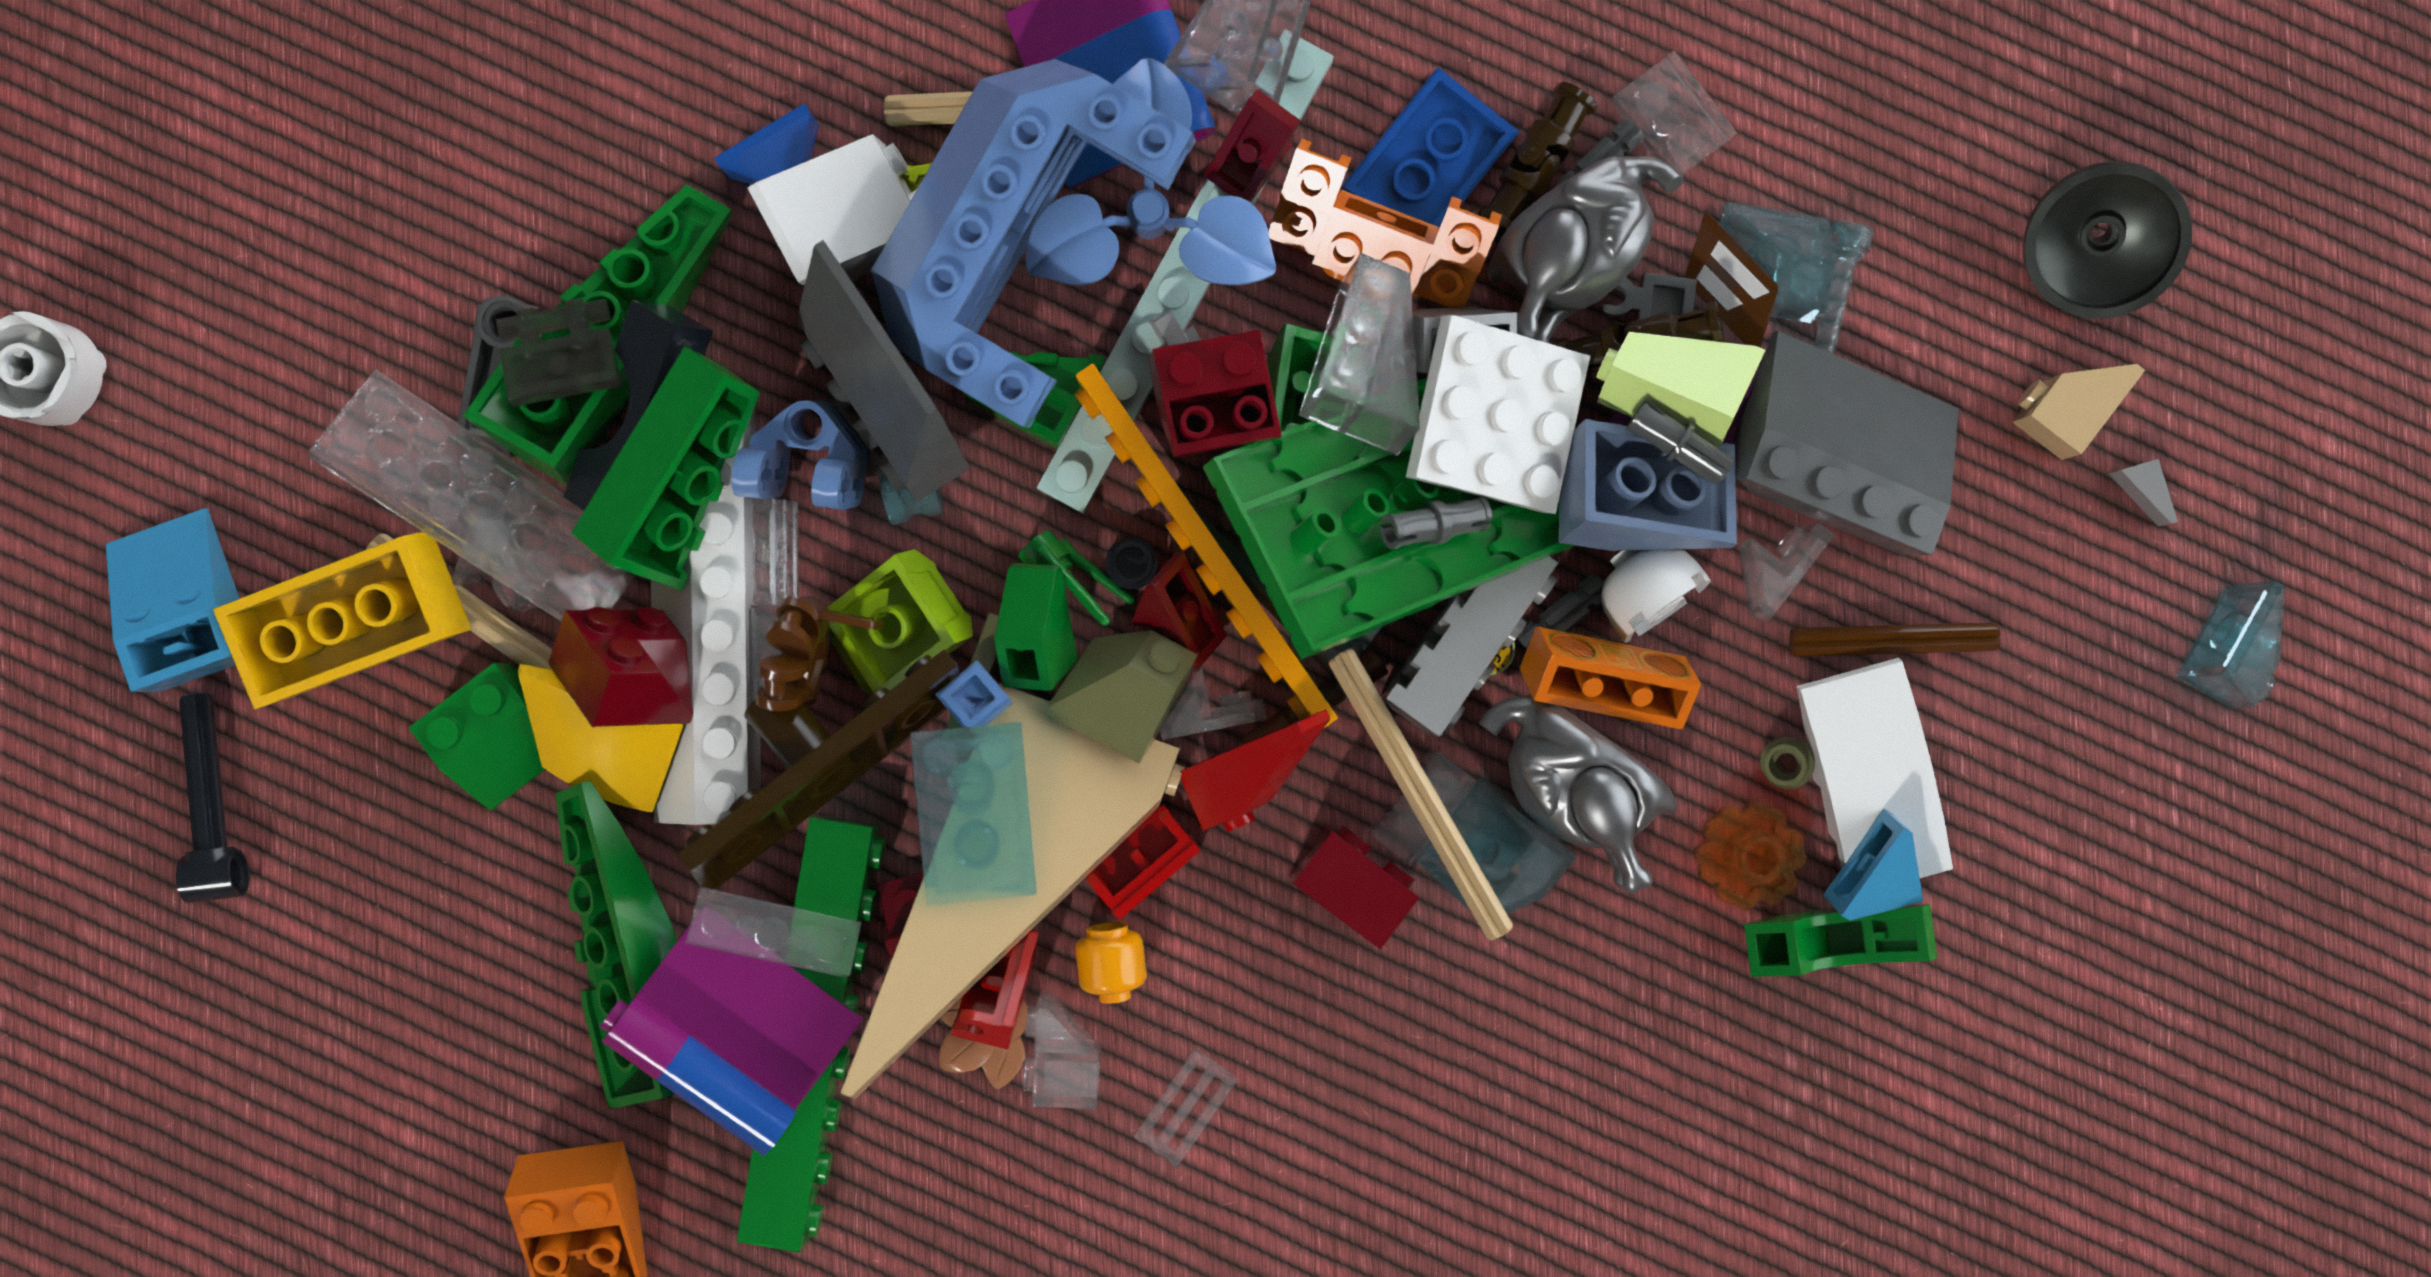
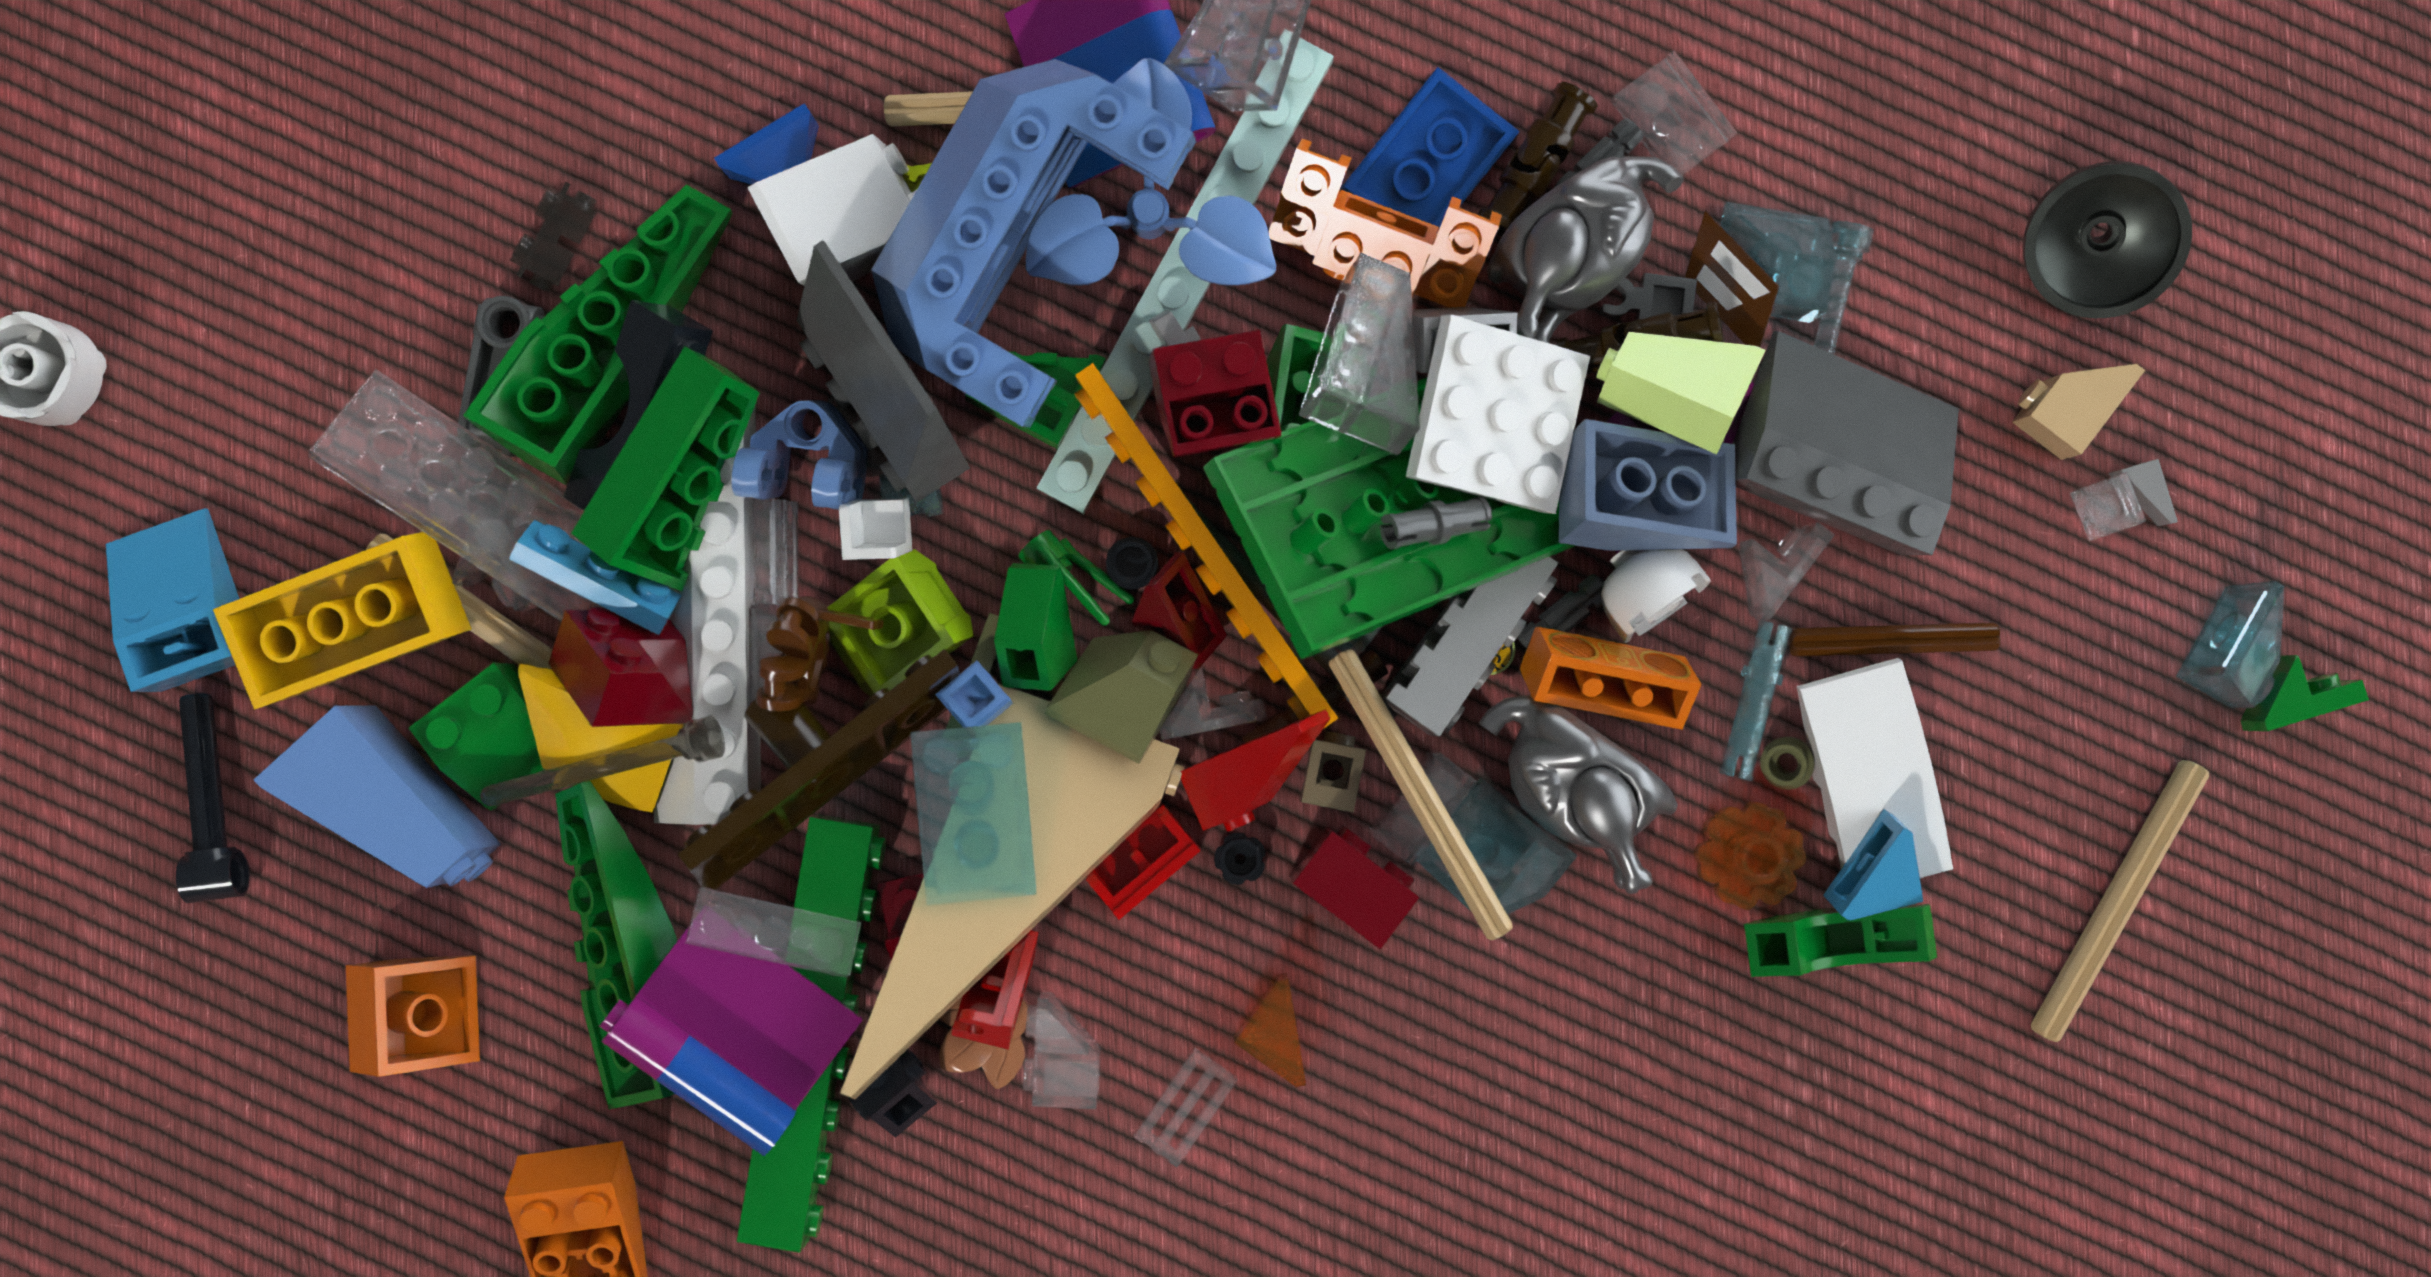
clear smoke plate [497,298,622,407] -> none
light orange head [1075,922,1147,1004] -> none
dark red slope [1204,89,1301,203] -> none
dark grey axle [1626,399,1734,484] -> none
none -> medium blue slope [254,705,501,888]
none -> orange slope [346,955,480,1077]
none -> clear smoke piece [480,715,725,806]
none -> clear smoke hinge [509,182,597,293]
none -> dark azure plate [509,519,682,635]
none -> white panel [839,498,912,560]
none -> black brick [843,1048,937,1138]
none -> black plate [1214,832,1266,885]
none -> clear orange slope [1234,973,1306,1087]
none -> dark tan brick [1299,731,1366,813]
none -> clear light blue pin [1719,620,1793,782]
none -> tan axle [2031,760,2209,1042]
none -> clear plate [2070,472,2146,541]
none -> green slope [2240,655,2369,731]

